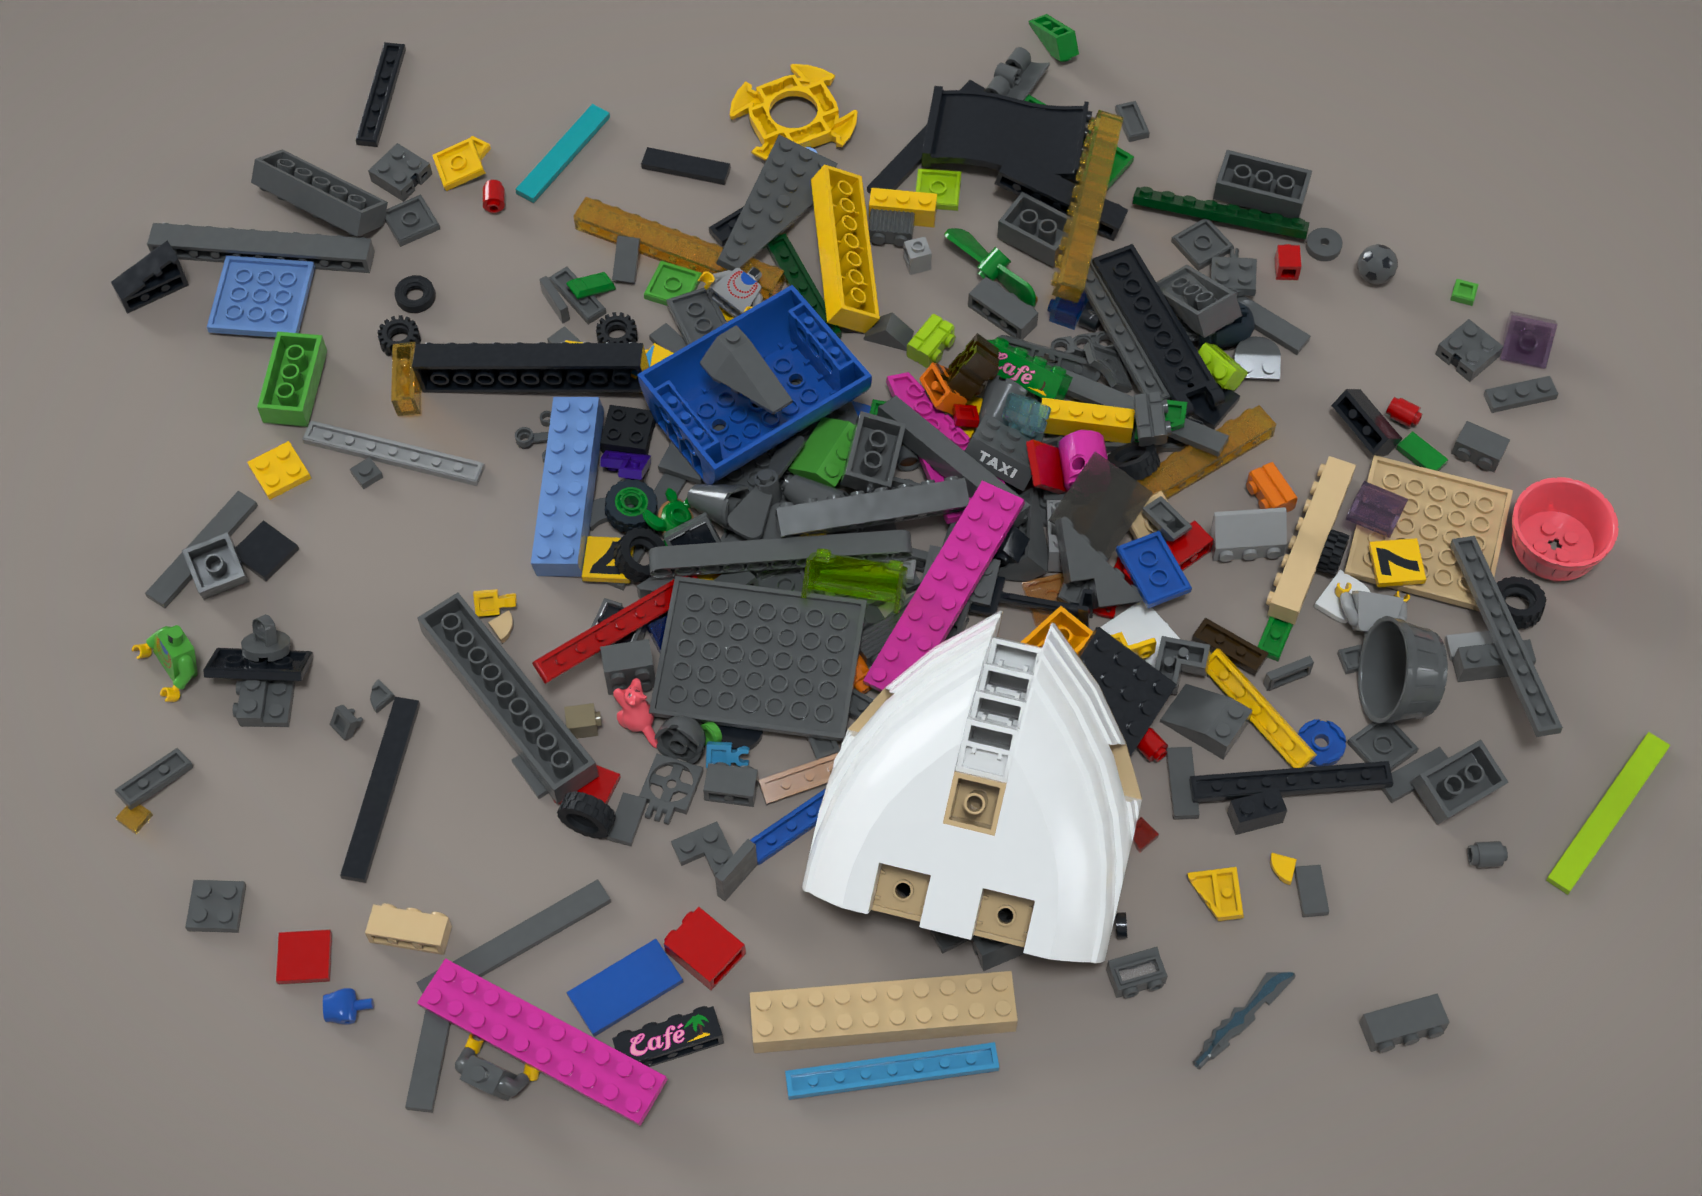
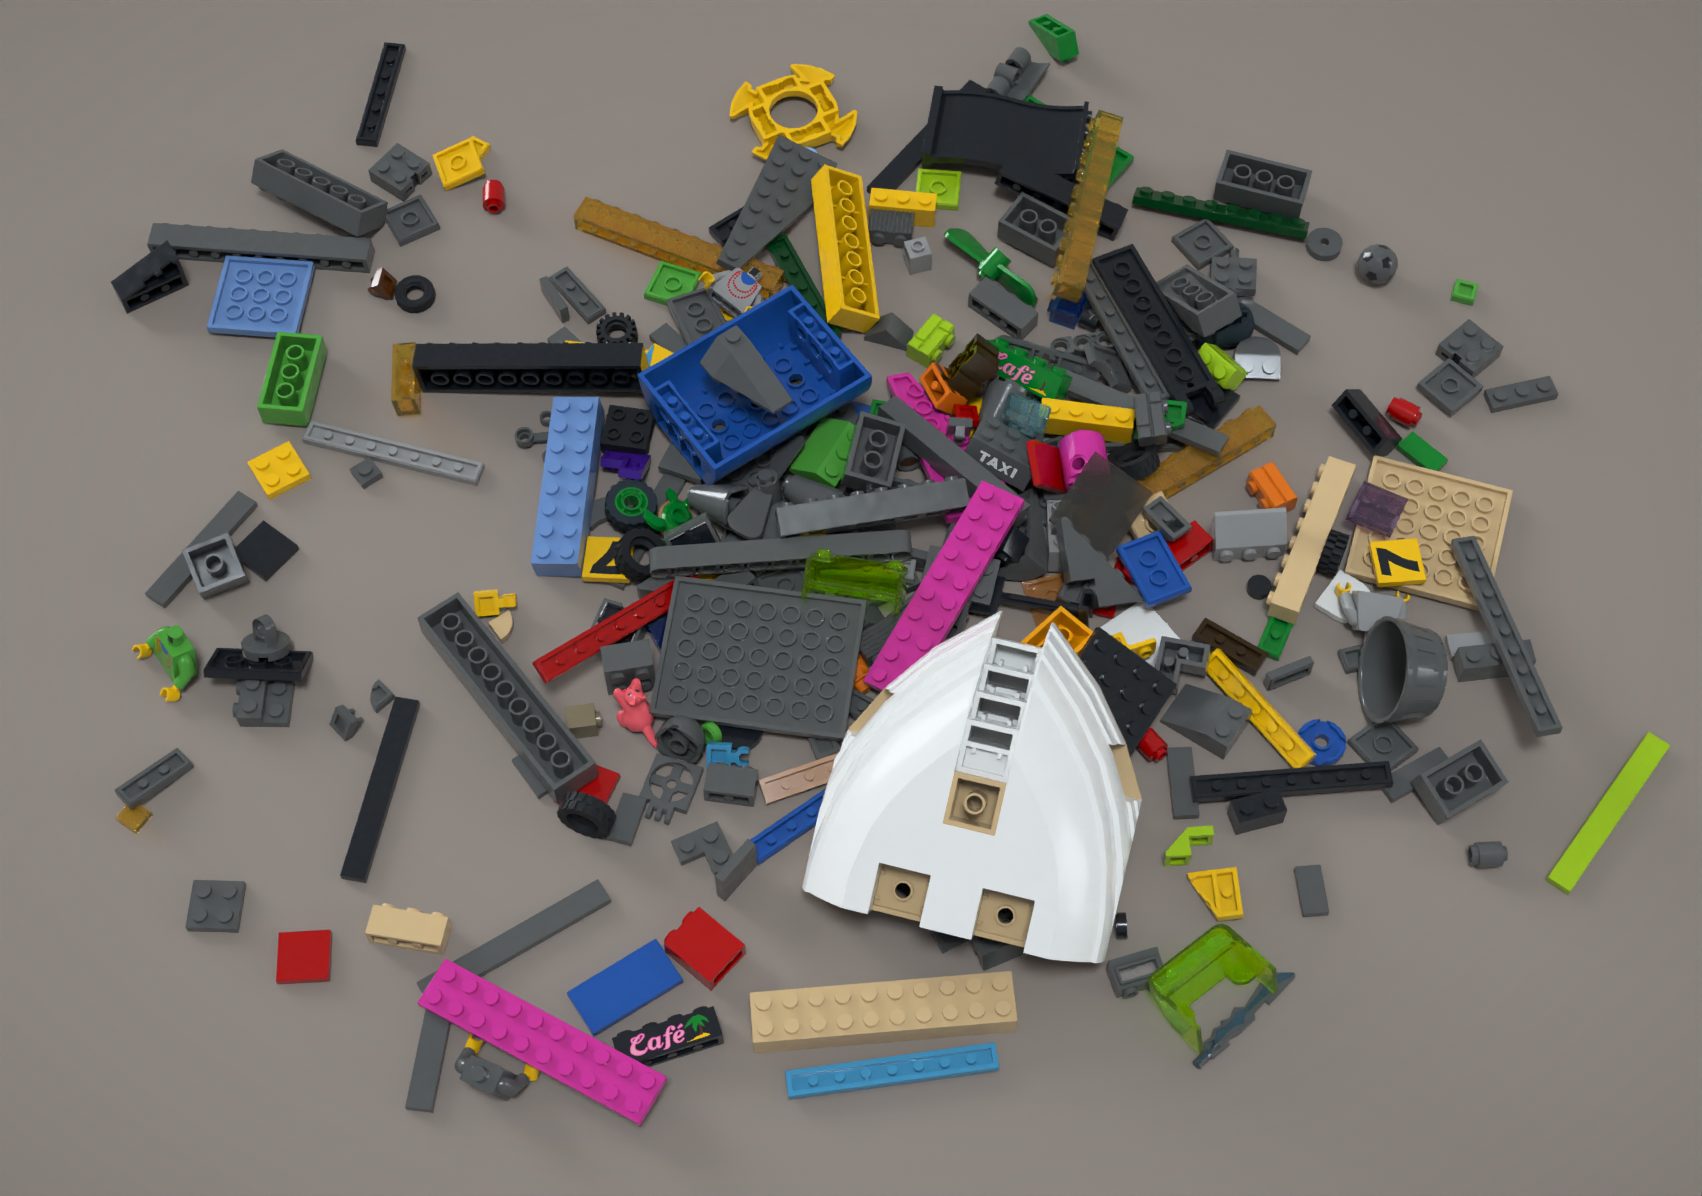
blue piece [323,988,374,1025] -> none
black tyre [377,315,421,359] -> none
teal tile [515,104,610,203] -> none
green tile [566,272,616,299] -> none
dark grey tile [612,236,641,283] -> none
black tile [641,147,731,185] -> none
dark grey tile [1115,101,1150,142] -> none
clear red tile [1133,817,1159,852] -> none
yellow tile [1270,853,1297,885] -> none
red brick [1275,244,1302,280] -> none
dark grey brick [1359,993,1450,1053] -> none
dark grey brick [1451,421,1510,473] -> none
black tyre [1497,576,1546,629] -> none
clear purple slope [1500,311,1558,369] -> none
coral piece [1512,477,1619,581] -> none
none -> reddish brown tile [368,268,397,300]
none -> dark grey tile [946,417,972,445]
none -> clear neon green windscreen [1149,924,1278,1053]
none -> lime slope [1163,825,1214,867]
none -> black tile [1247,575,1272,600]
none -> dark grey plate [1416,358,1483,417]

